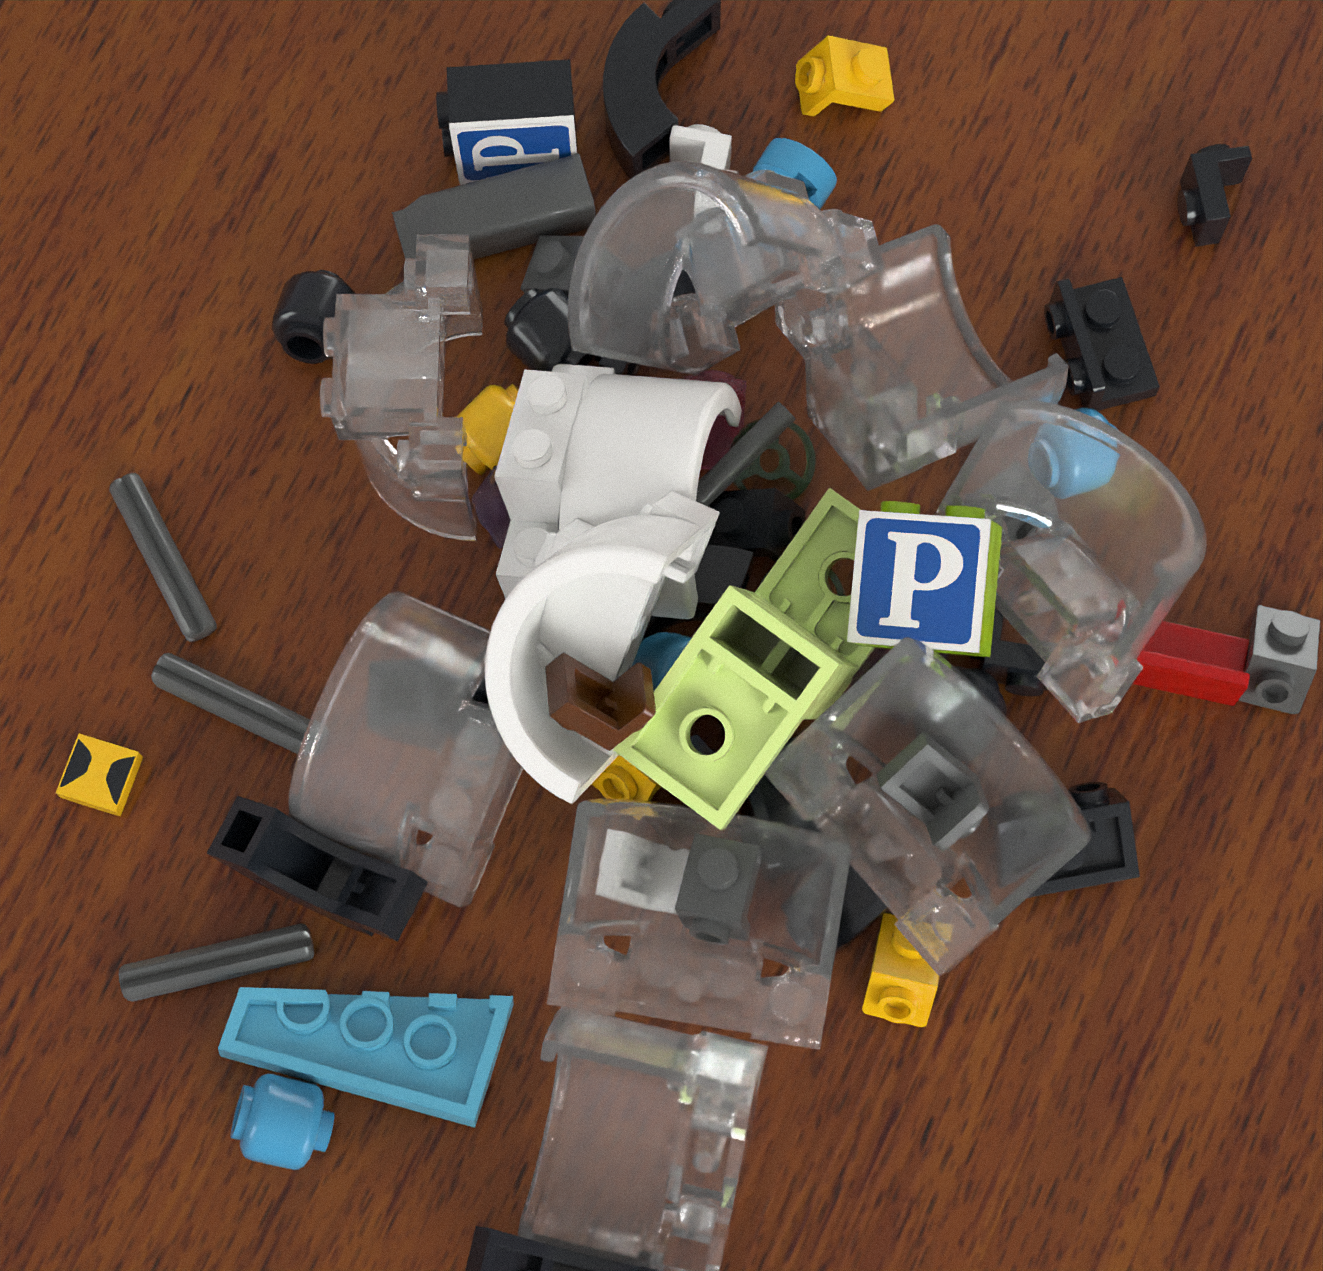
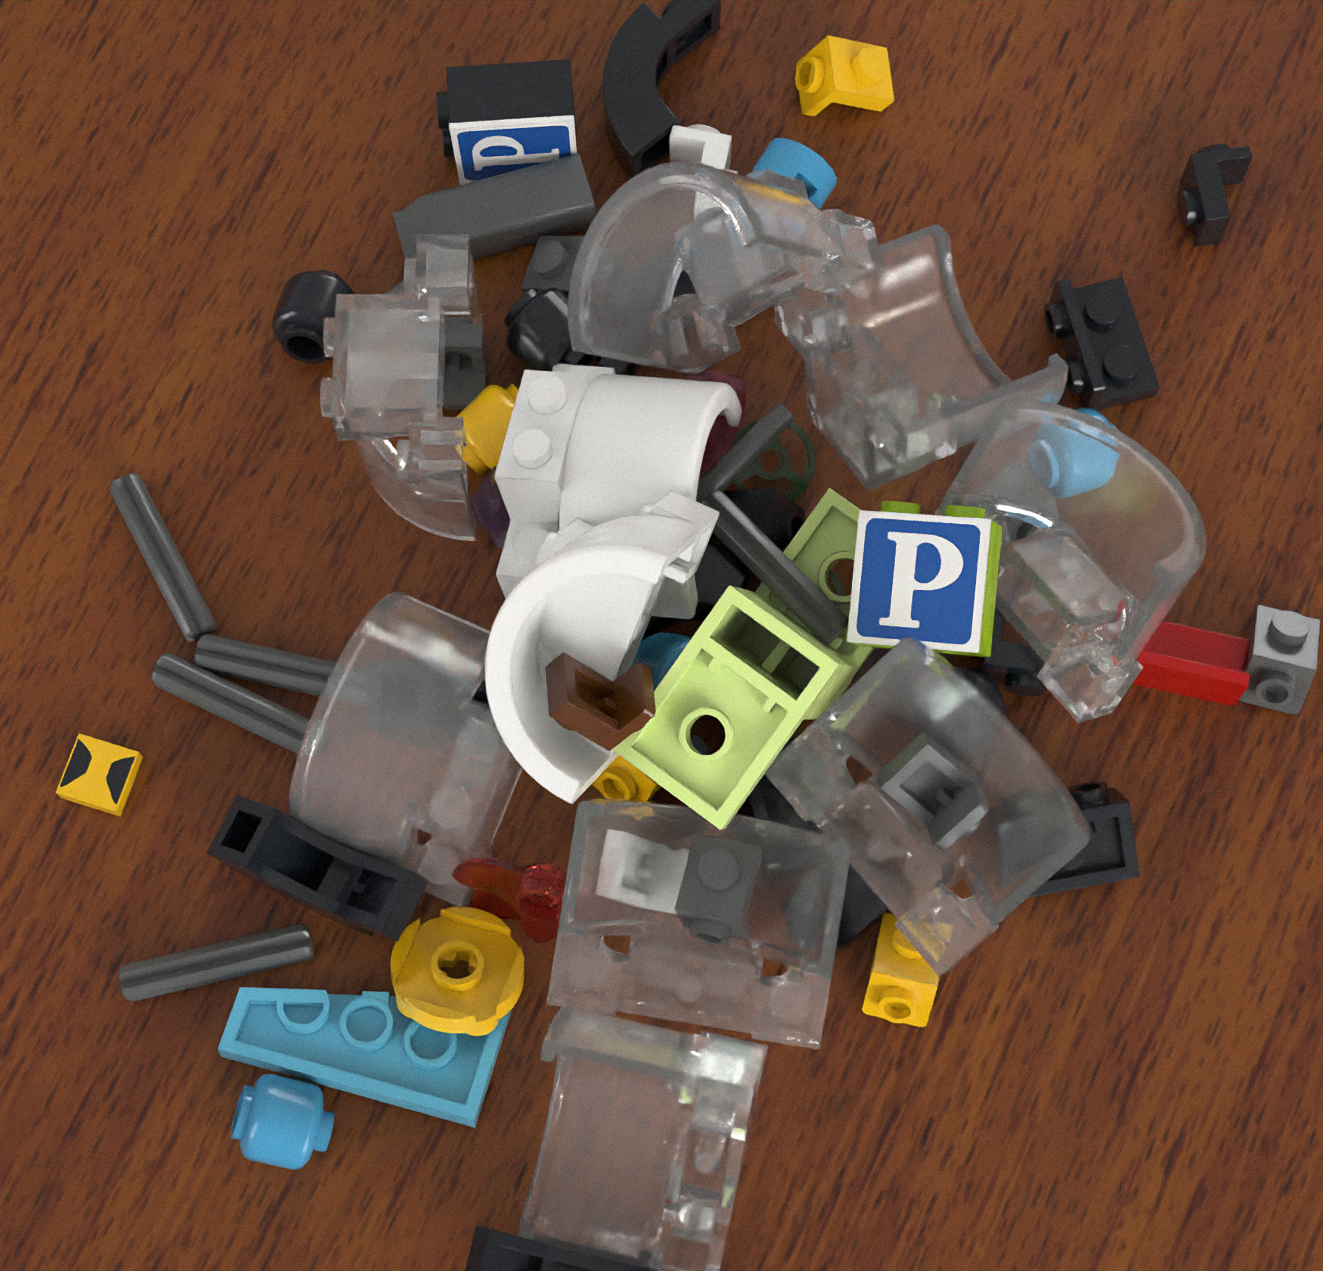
none -> dark grey axle [194,634,369,707]
none -> yellow plate [391,907,524,1036]
none -> dark grey bracket [418,317,489,410]
none -> clear red plate [452,858,577,943]
none -> dark grey axle [701,490,849,644]

